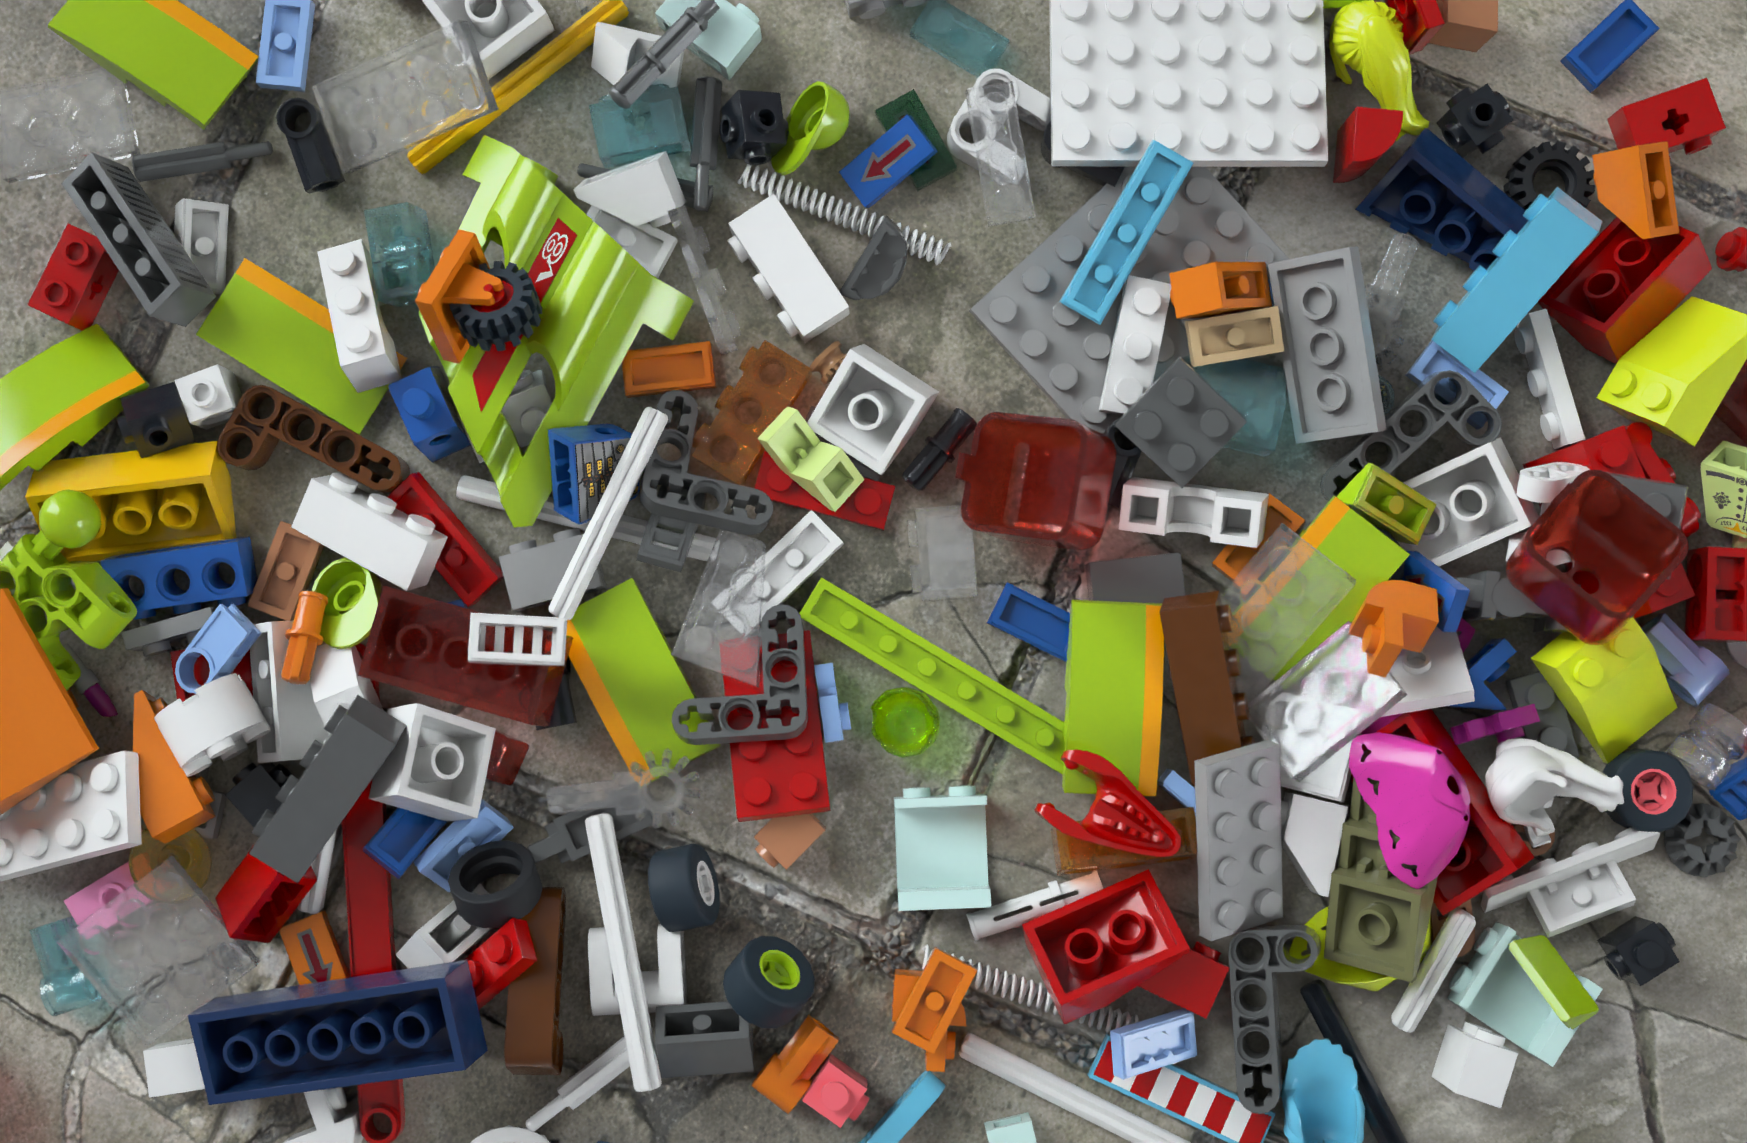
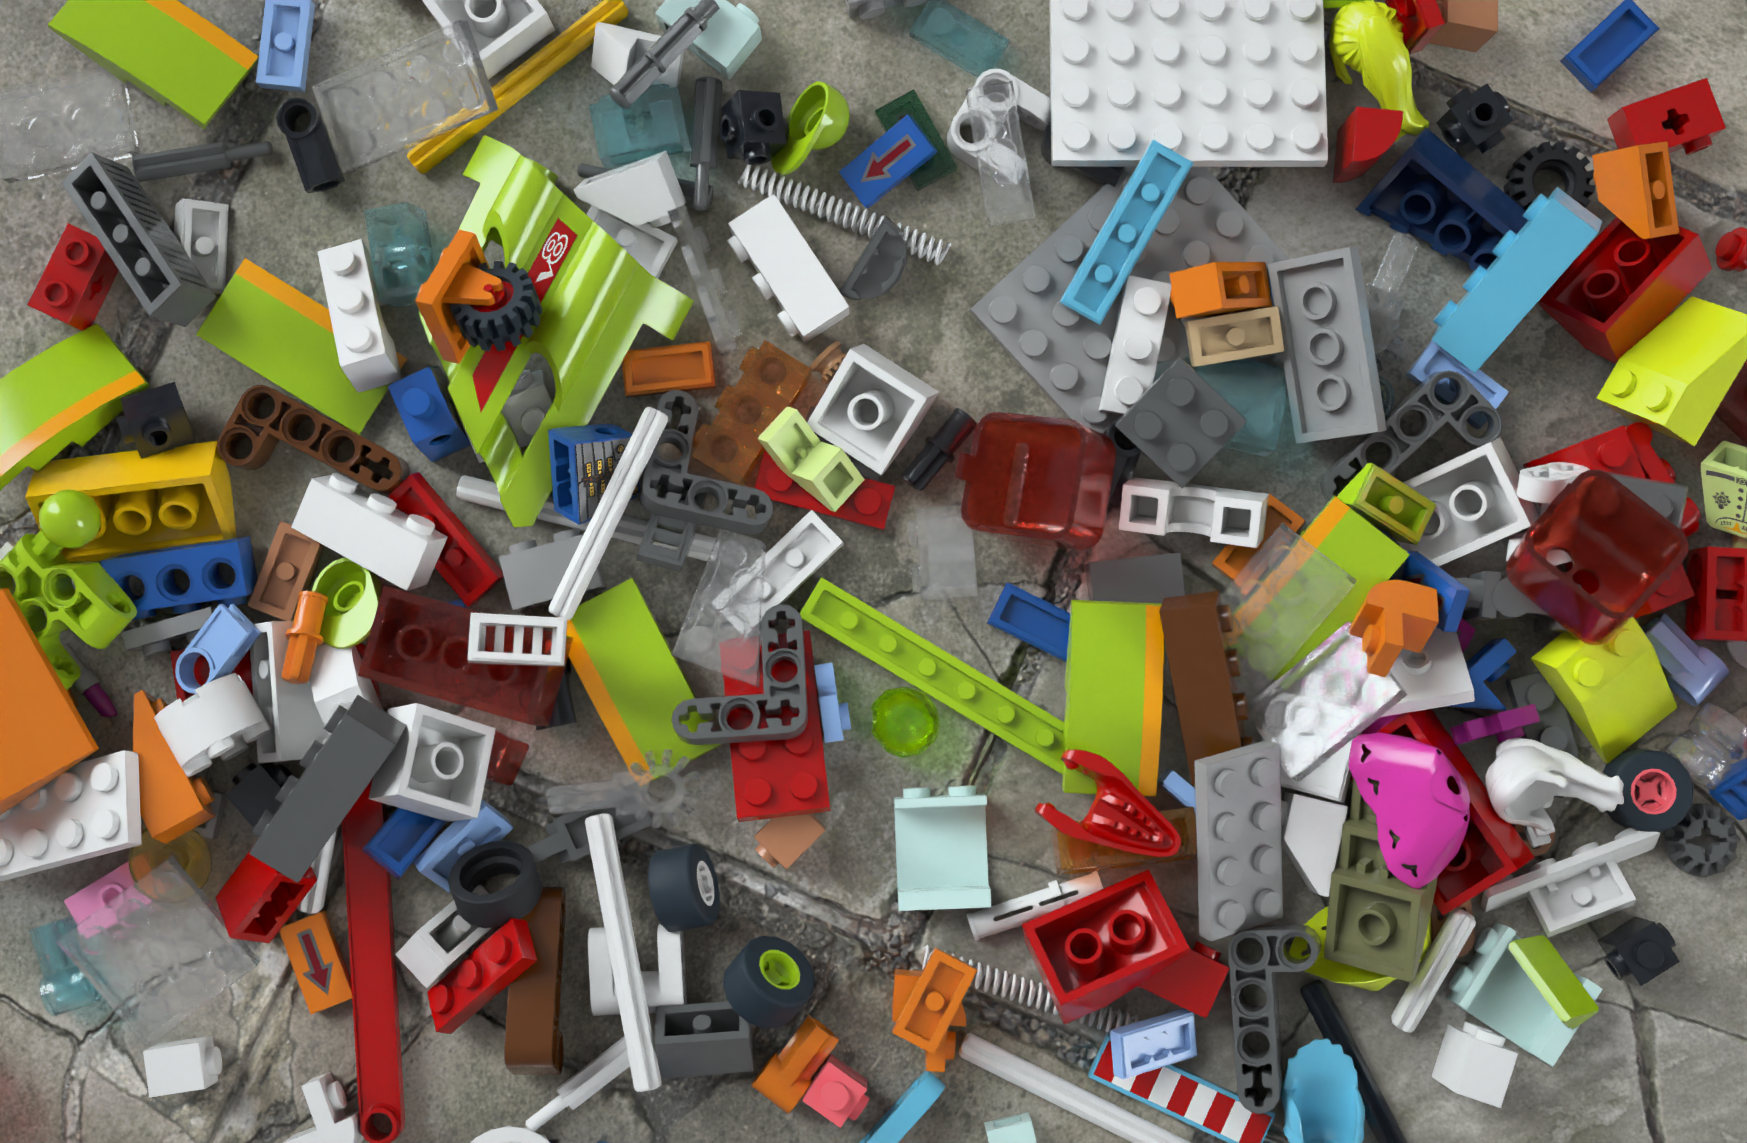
white brick [174,364,242,430] -> none
dark blue brick [188,960,488,1105] -> none
white plate [1514,309,1586,449] -> none

